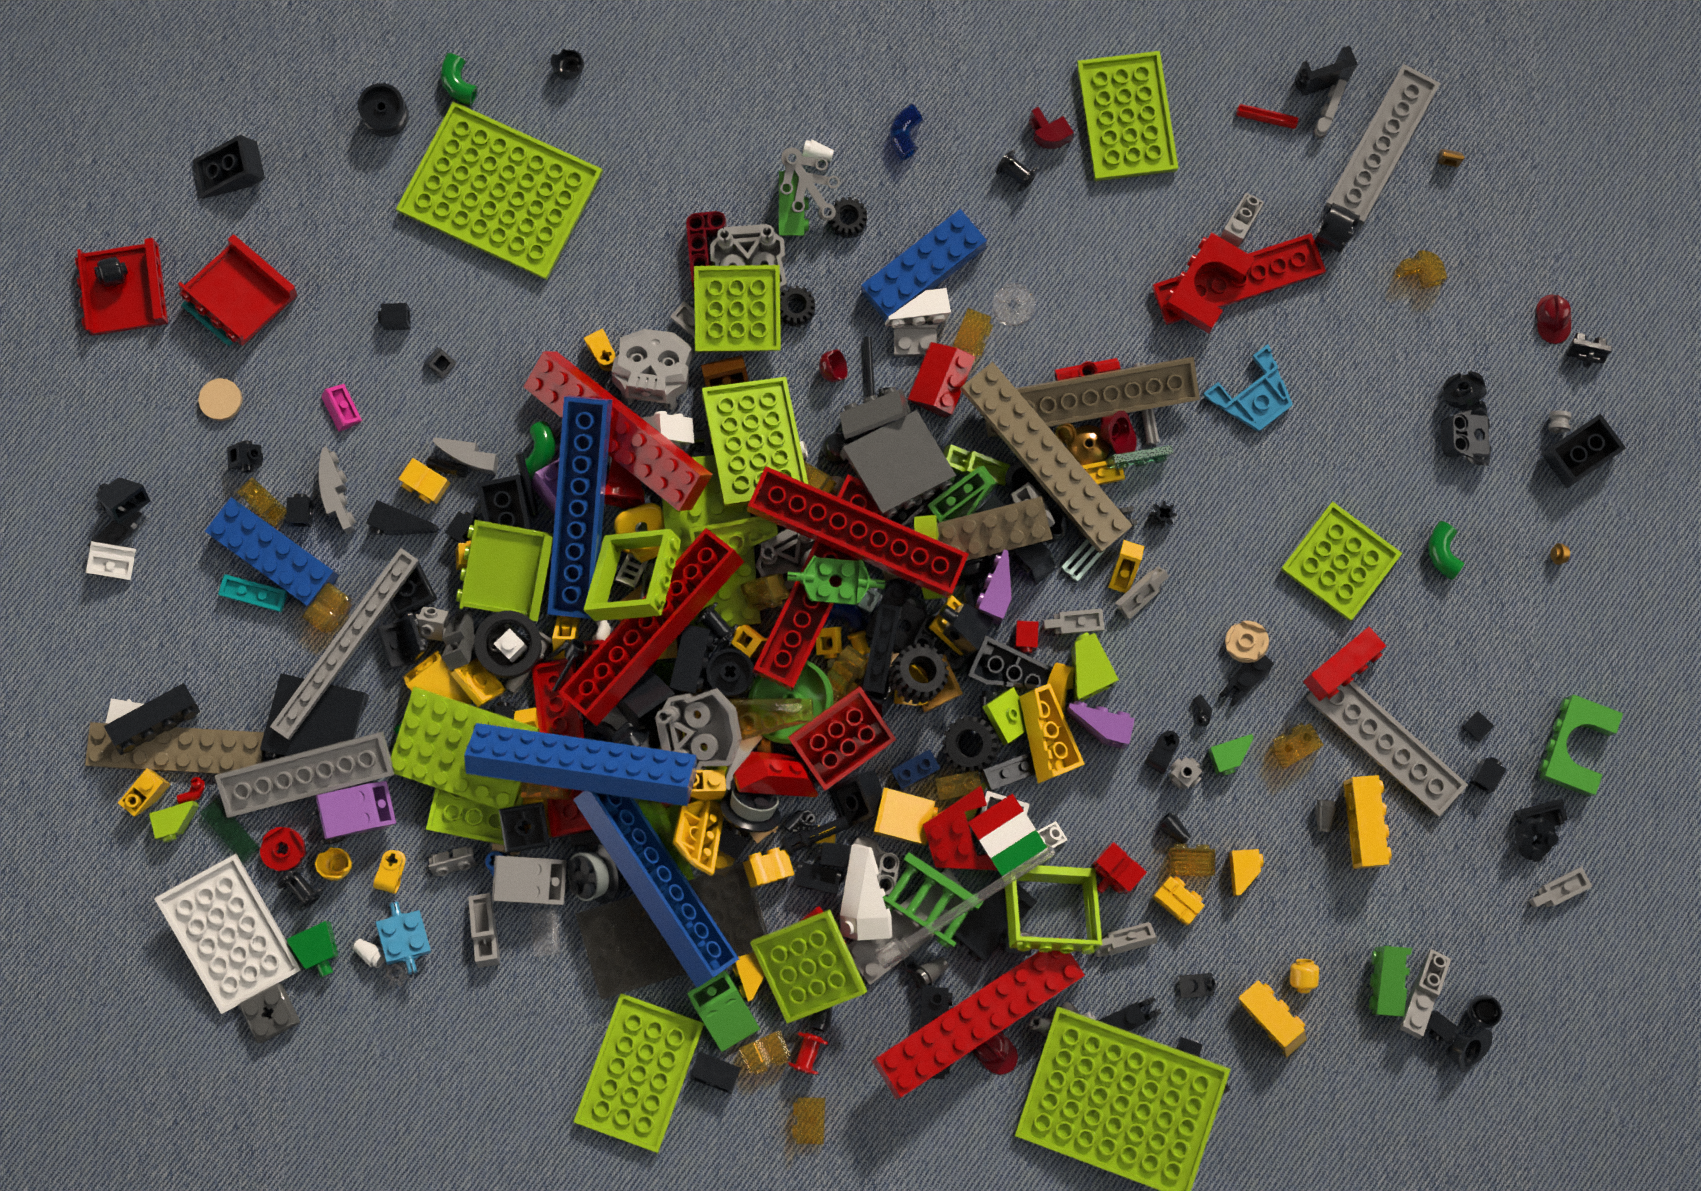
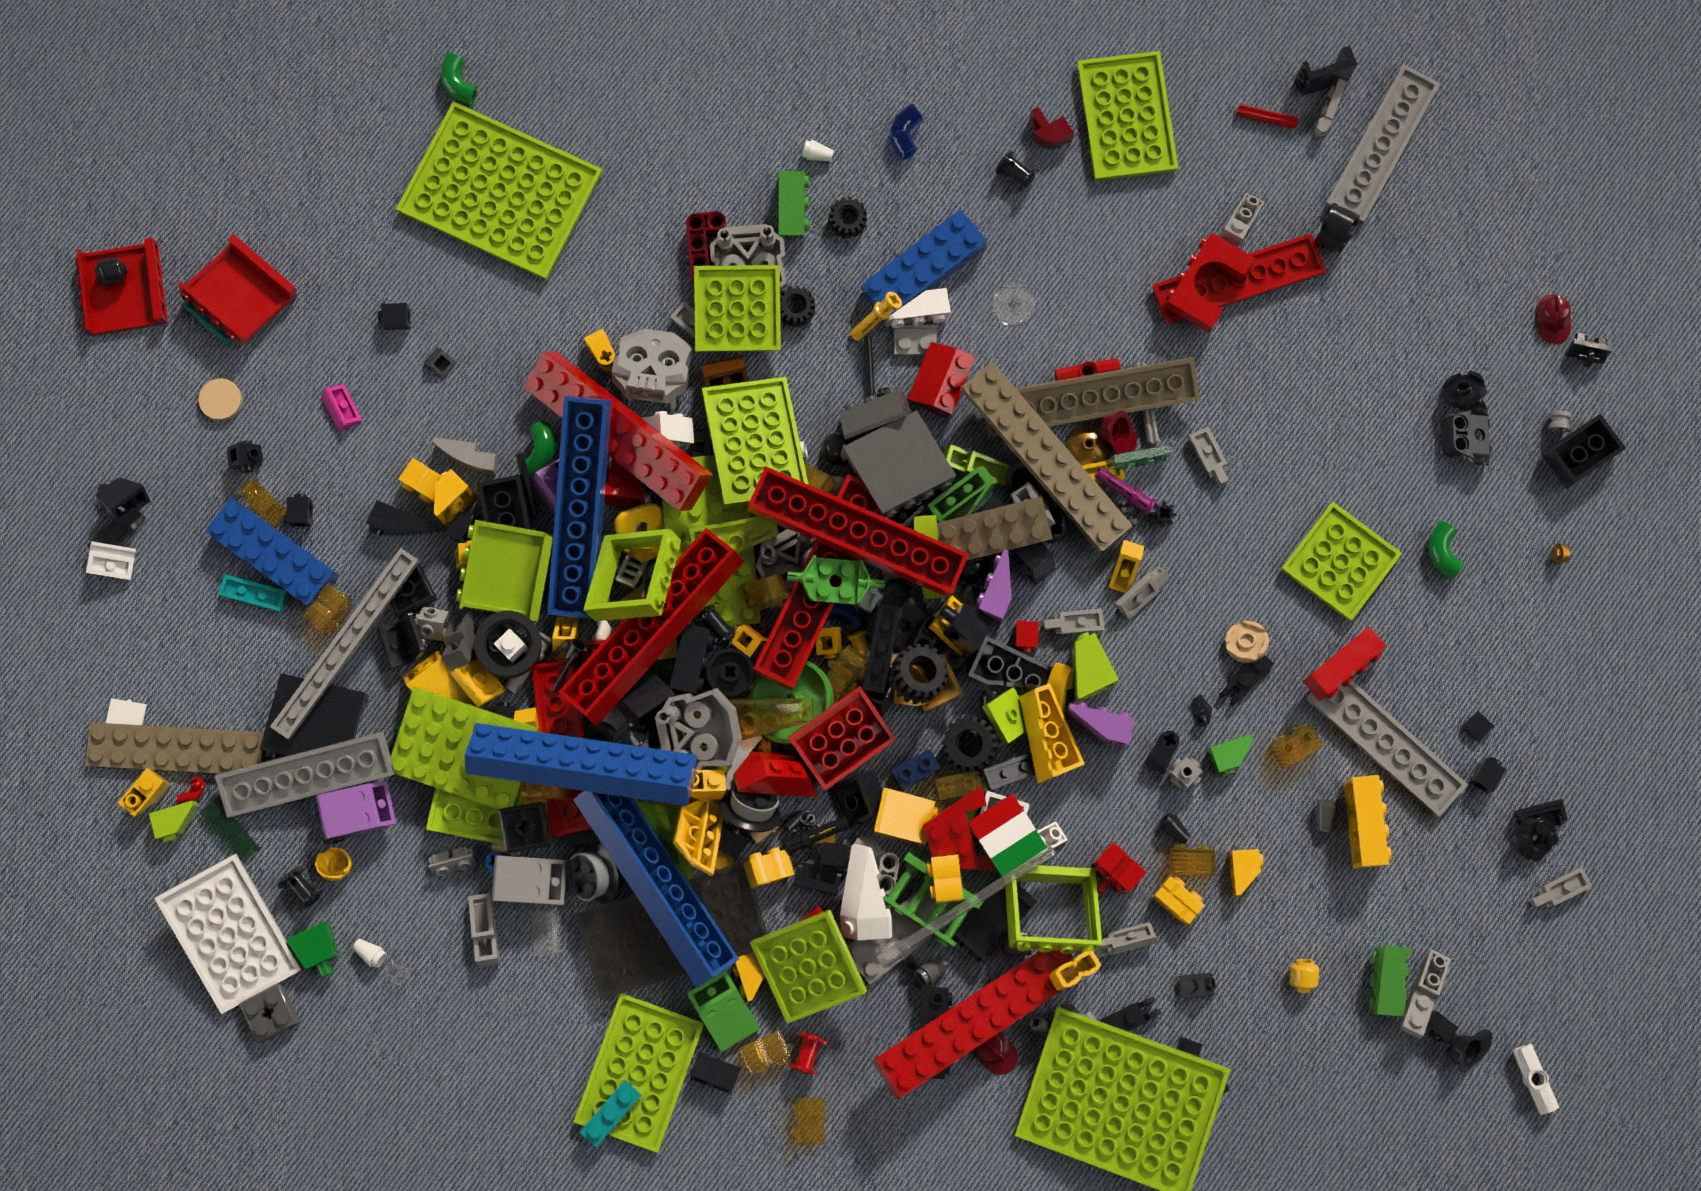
black brick [104,683,200,755] -> none
black slope [193,135,265,199] -> none
red plate [260,827,306,871] -> none
light grey slope [319,446,356,534] -> none
black wheel [358,83,409,137] -> none
yellow piece [373,850,406,894] -> none
dark azure plate [376,902,431,975] -> none
black axle [426,456,468,478] -> none
black hair [550,49,584,80] -> none
light grey plant [780,147,840,221] -> none
black cone [809,1007,832,1033] -> none
dark red hair [819,349,848,383] -> none
clear yellow brick [953,308,993,361] -> none
pearl gold plate [1055,423,1076,444] -> none
light aqua tile [1061,539,1106,582] -> none
dark azure wing [1202,344,1293,432] -> none
yellow wedge [1238,980,1306,1058] -> none
clear yellow brick [1395,250,1447,289] -> none
pearl gold slope [1438,149,1464,167] -> none
black hair [1467,994,1503,1029] -> none
bright green arch [1539,694,1623,797] -> none
none -> yellow slope [434,469,477,528]
none -> teal plate [580,1080,642,1147]
none -> yellow pin [850,292,902,341]
none -> yellow brick [927,855,963,904]
none -> yellow brick [1049,951,1101,991]
none -> magenta pin [1094,466,1156,516]
none -> light grey hinge [1188,427,1229,487]
none -> white piece [1512,1043,1559,1115]

